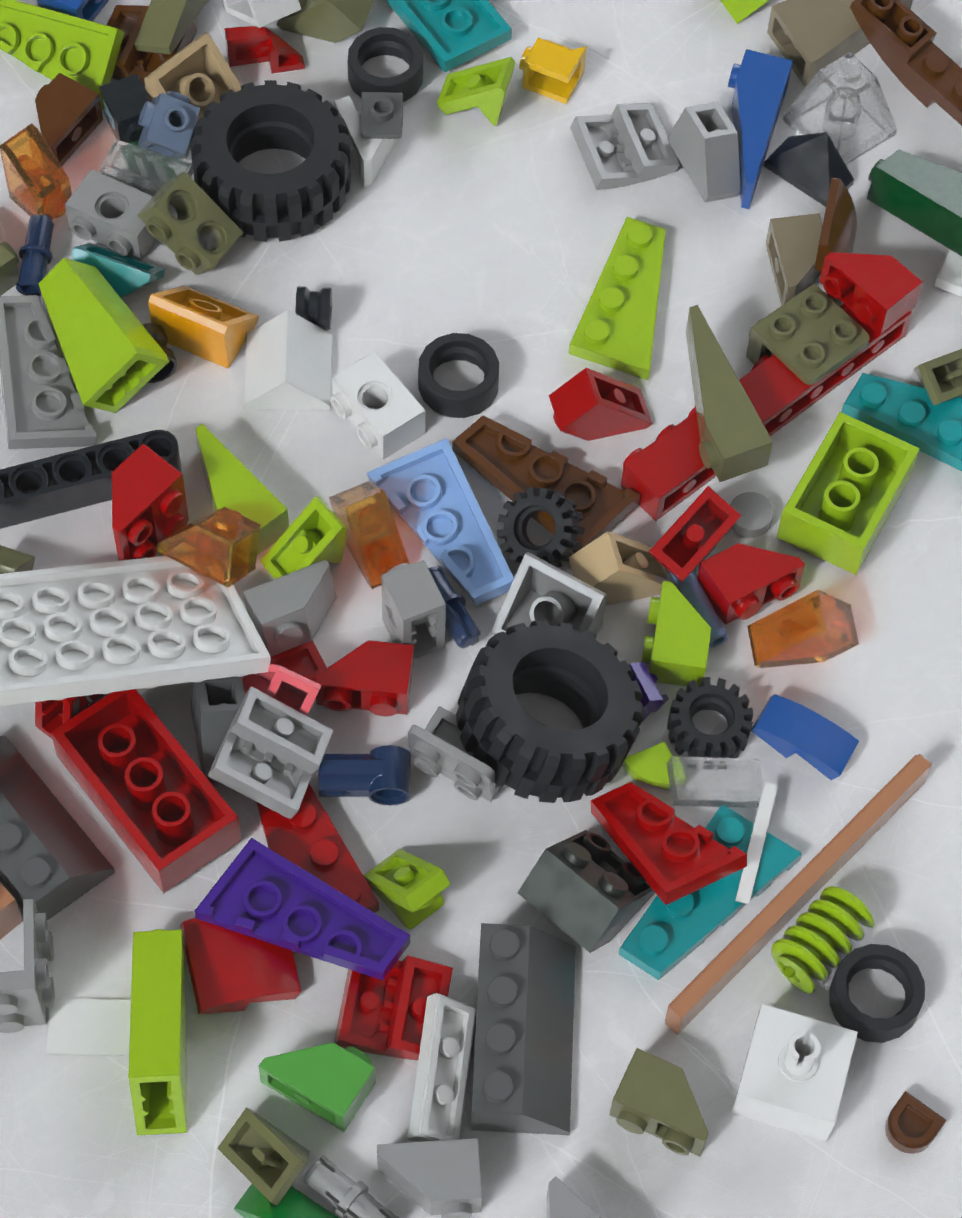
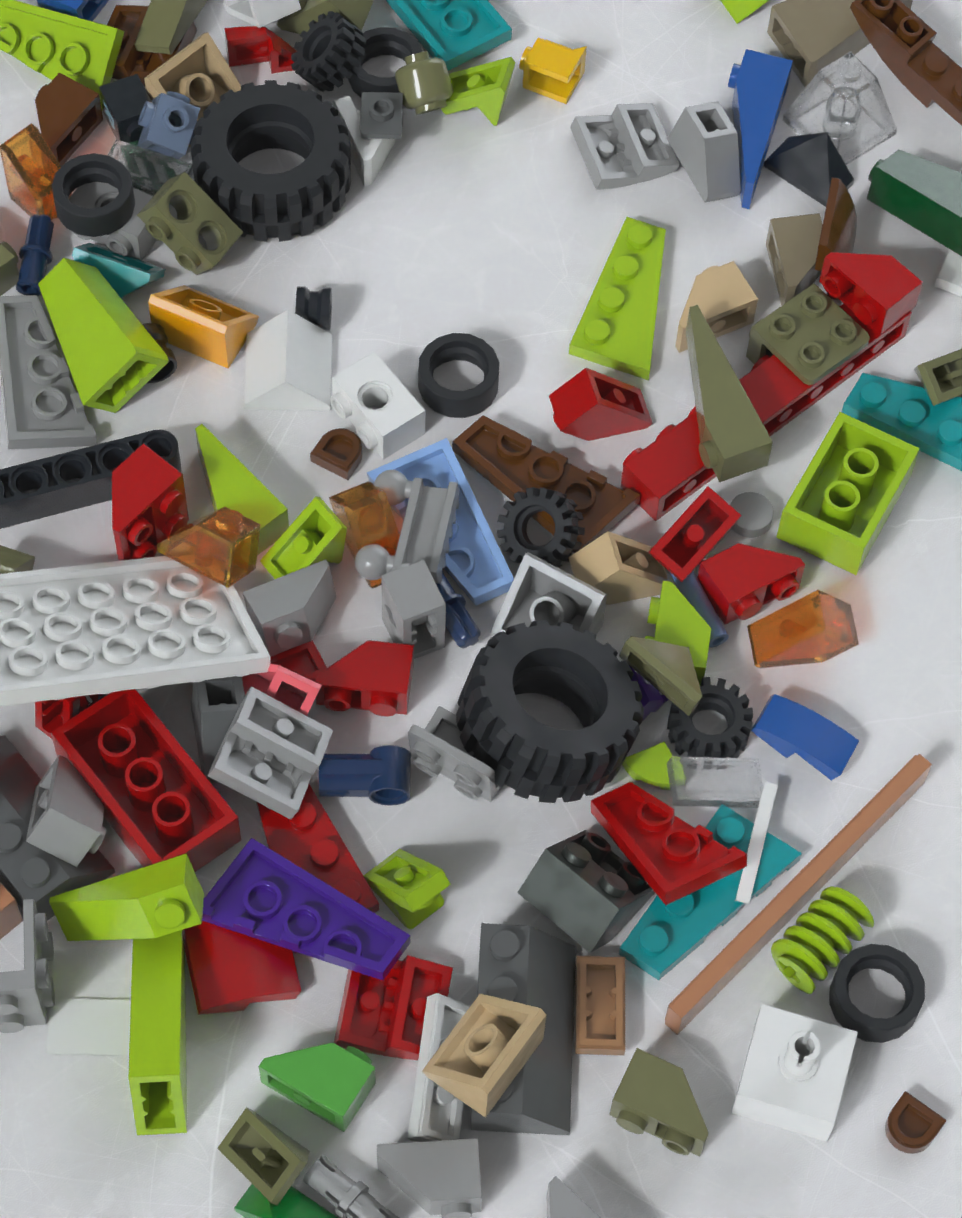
none -> light grey slope [26,755,106,867]
none -> lime slope [49,854,204,941]
none -> black tyre [52,153,135,237]
none -> black tyre [291,11,366,92]
none -> reddish brown tile [310,428,362,480]
none -> light grey gear [355,470,460,584]
none -> olive head [395,51,453,115]
none -> tan slope [422,994,547,1118]
none -> medium nougat plate [575,956,625,1056]
none -> olive slope [619,636,702,716]
none -> tan slope [675,261,758,353]

